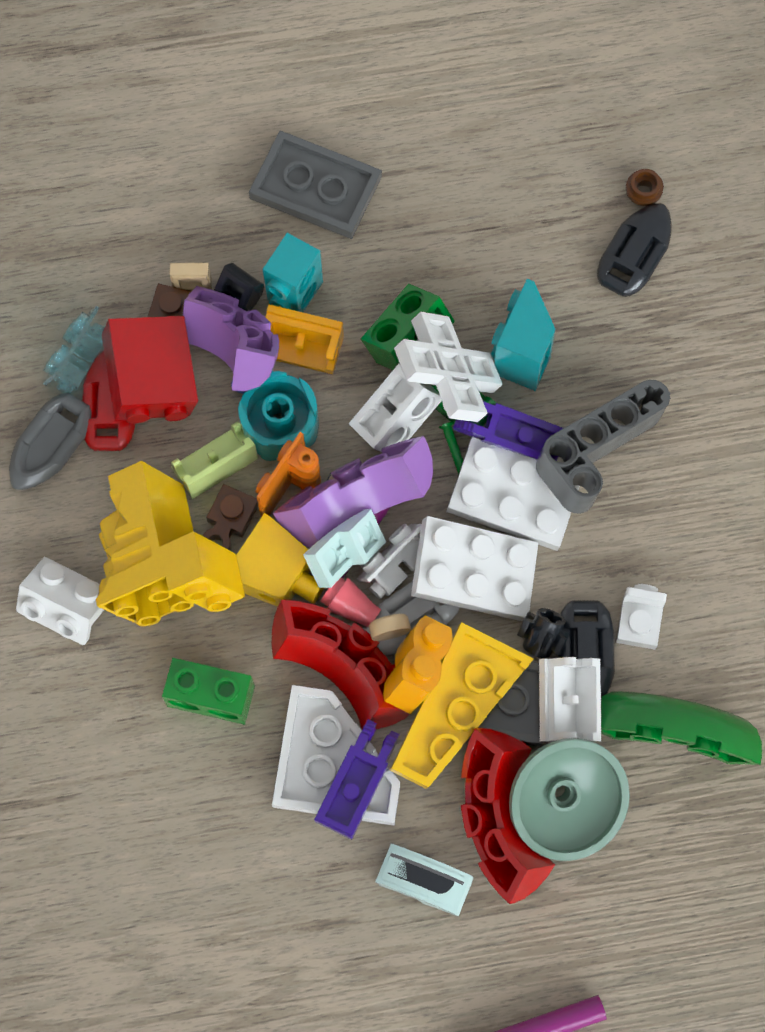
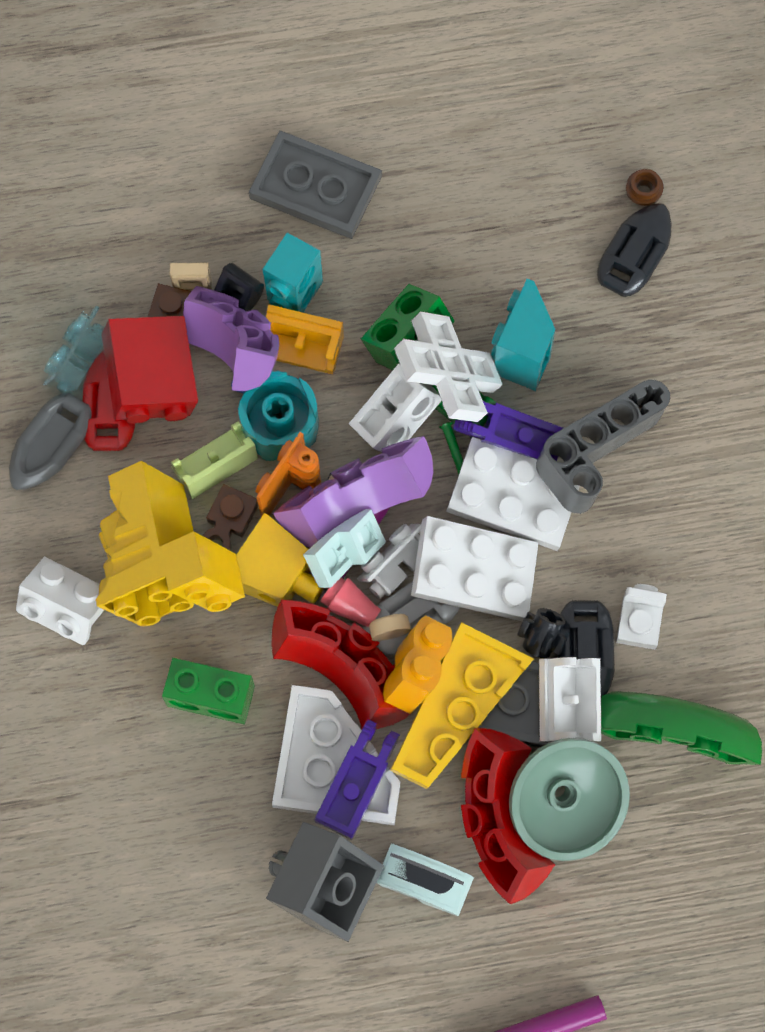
none -> dark grey brick [266,822,384,942]

